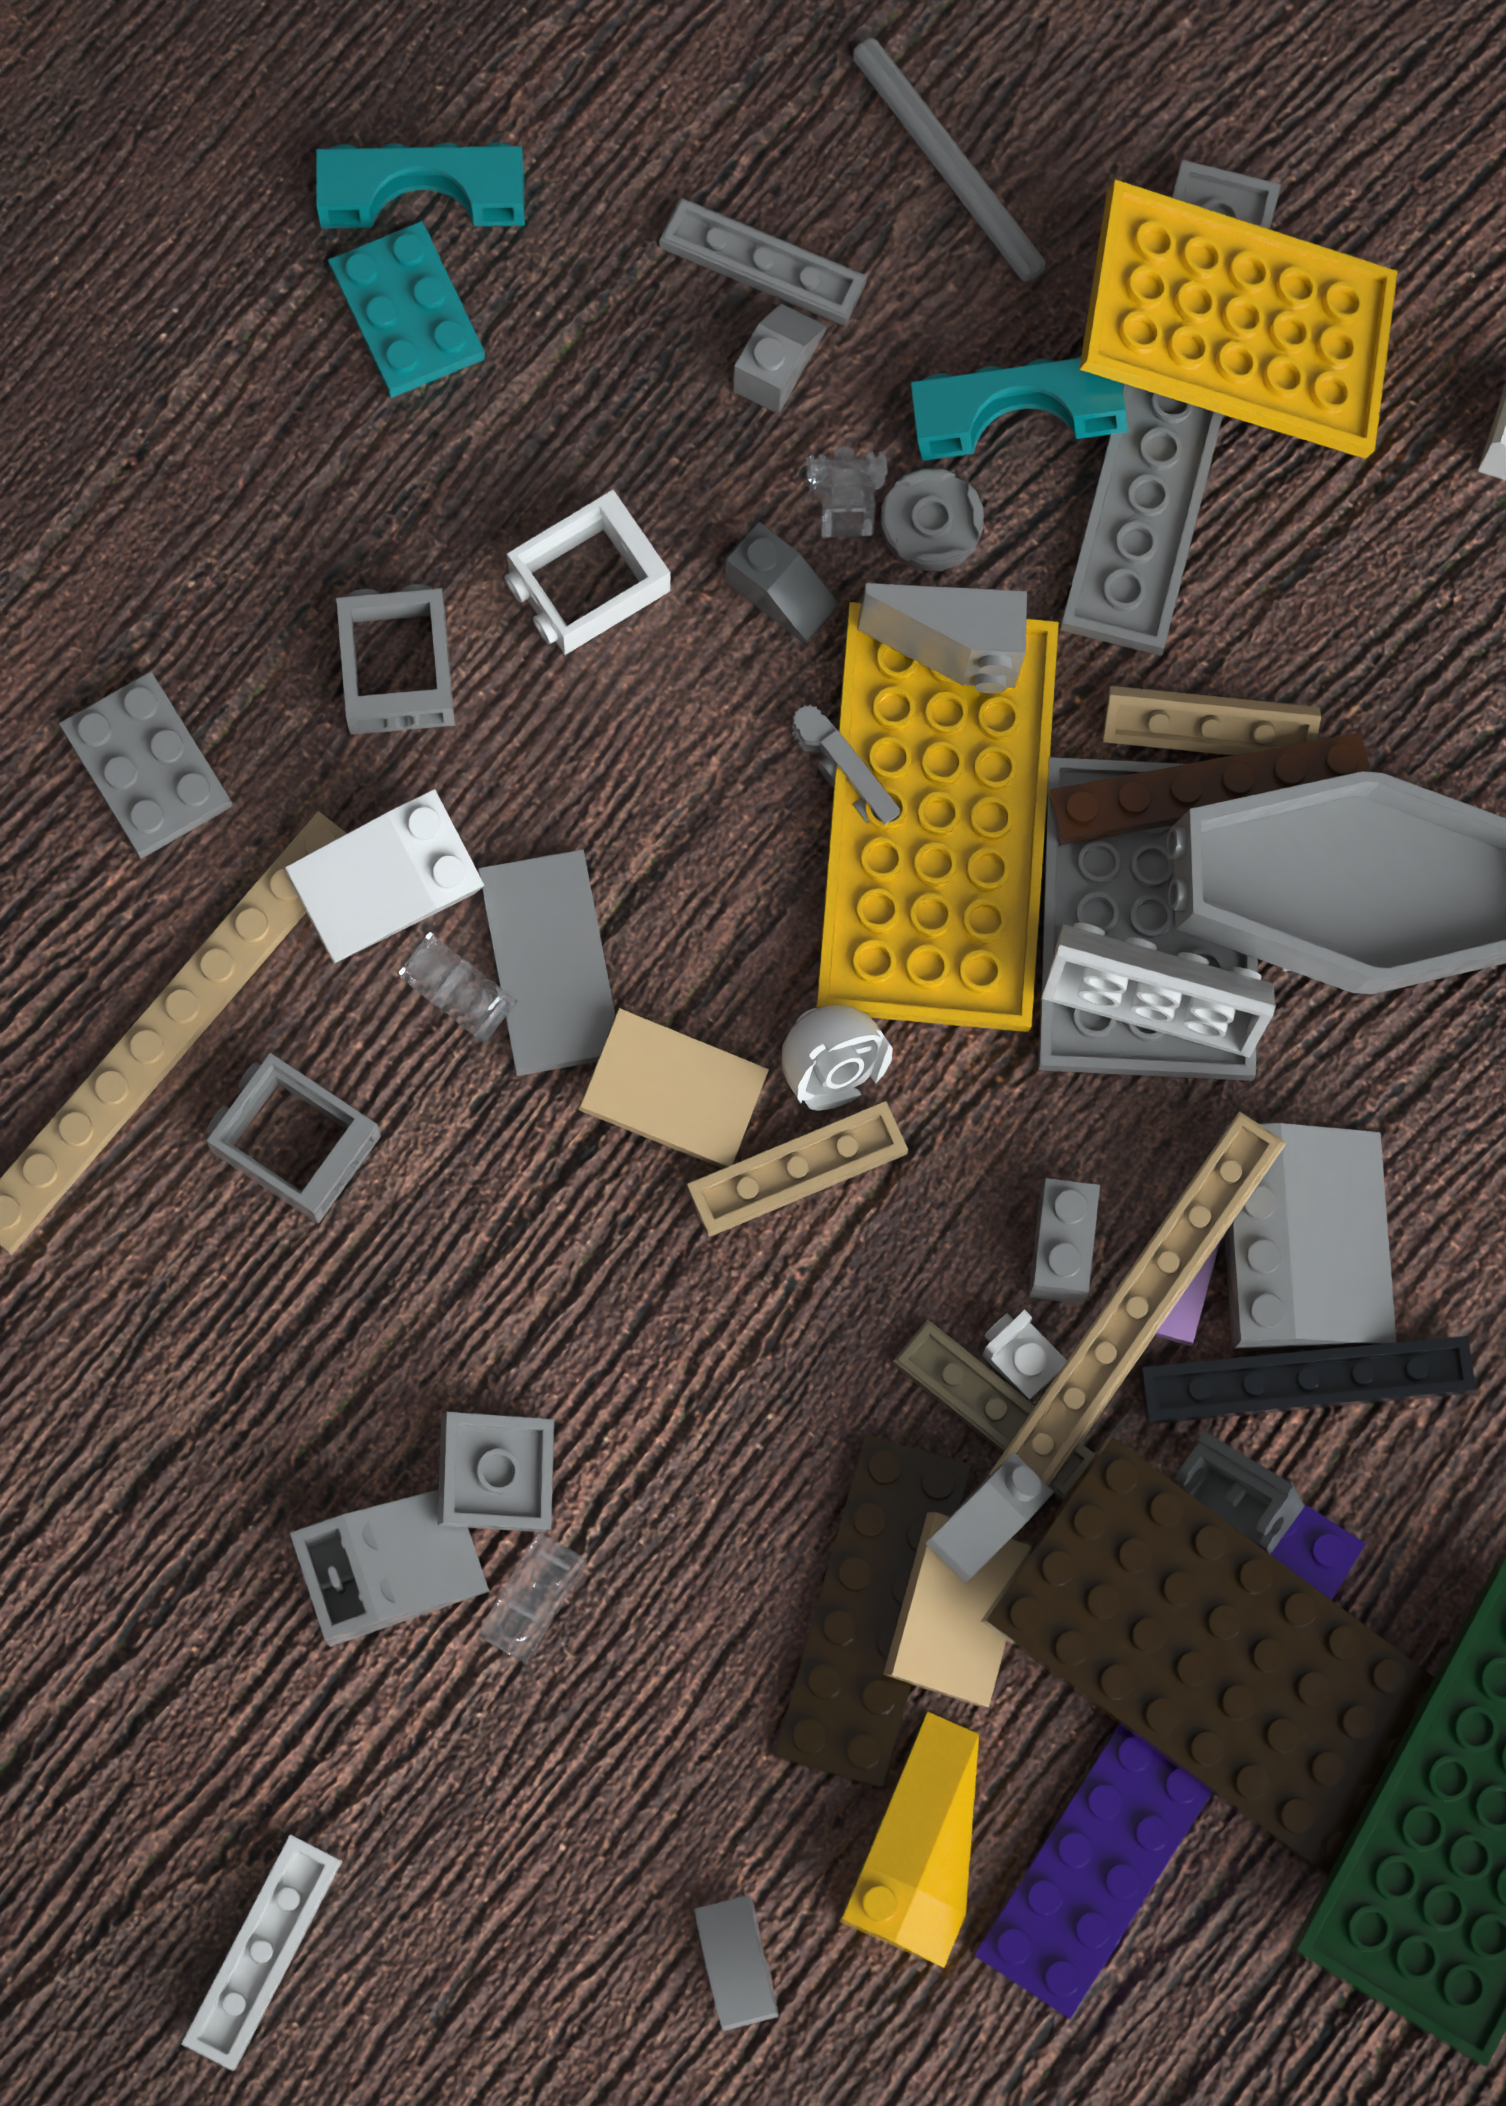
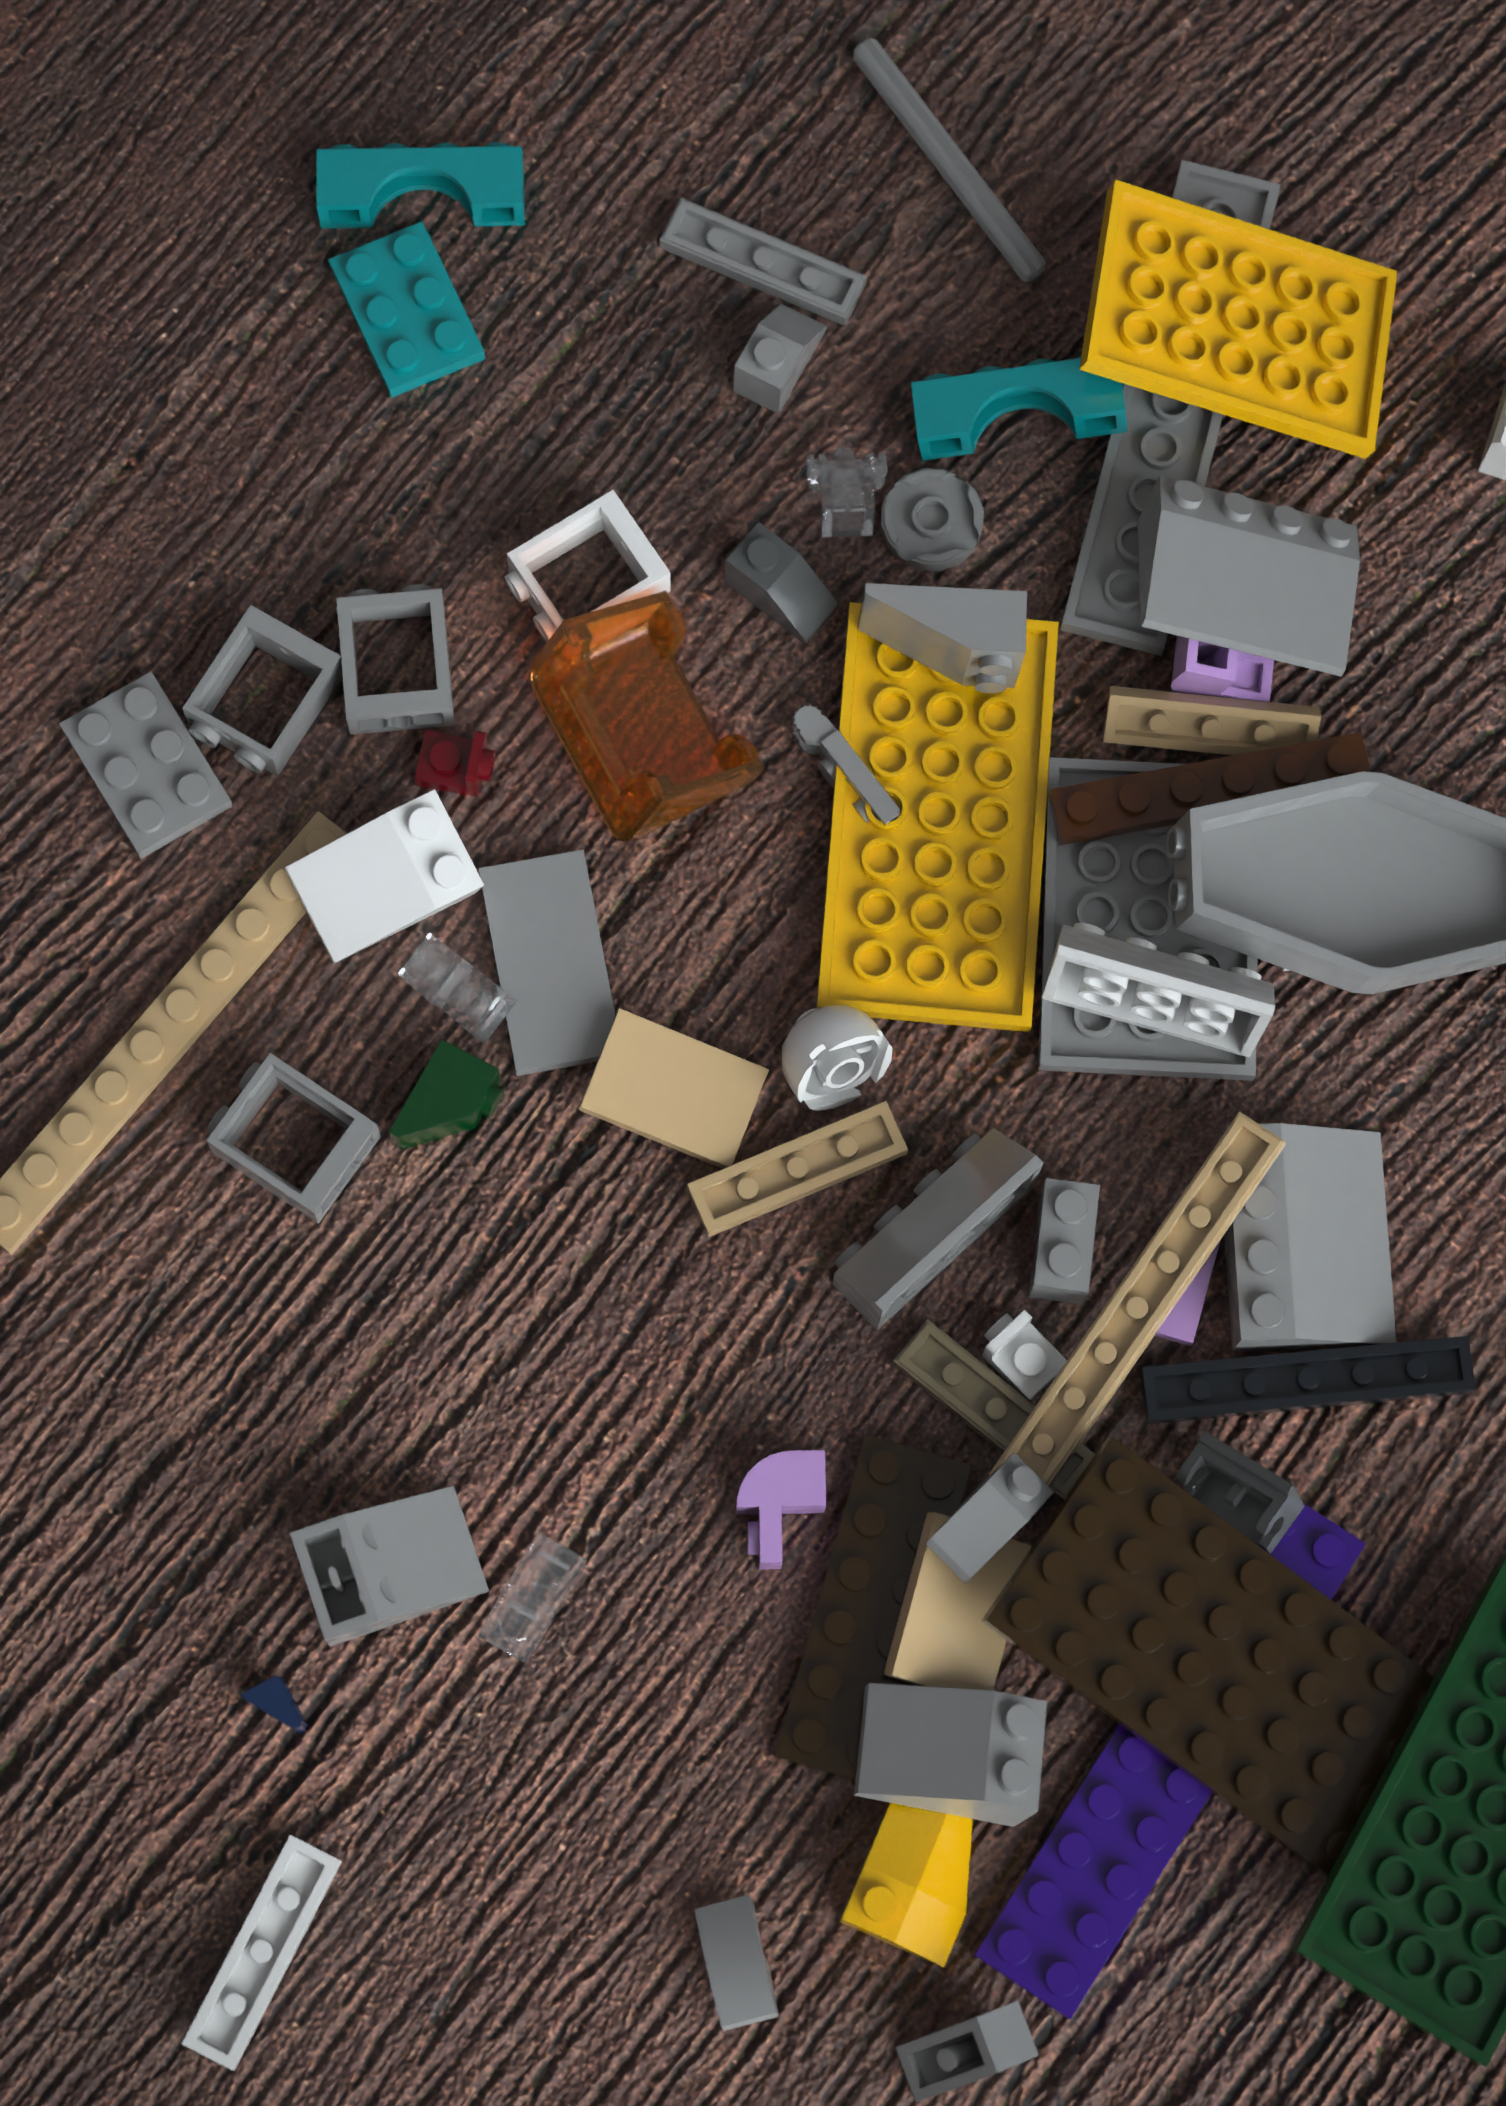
light grey plate [437,1412,554,1532] -> none
none -> light grey window [182,605,343,777]
none -> dark blue slope [240,1675,308,1734]
none -> dark green slope [389,1039,504,1150]
none -> dark red bracket [414,730,496,797]
none -> clear orange windscreen [531,591,764,842]
none -> lavender brick [736,1450,826,1569]
none -> light grey slope [832,1128,1043,1331]
none -> light grey slope [854,1683,1047,1827]
none -> light grey slope [895,2001,1039,2102]
none -> light grey slope [1137,475,1360,677]
none -> lavender brick [1171,636,1274,702]

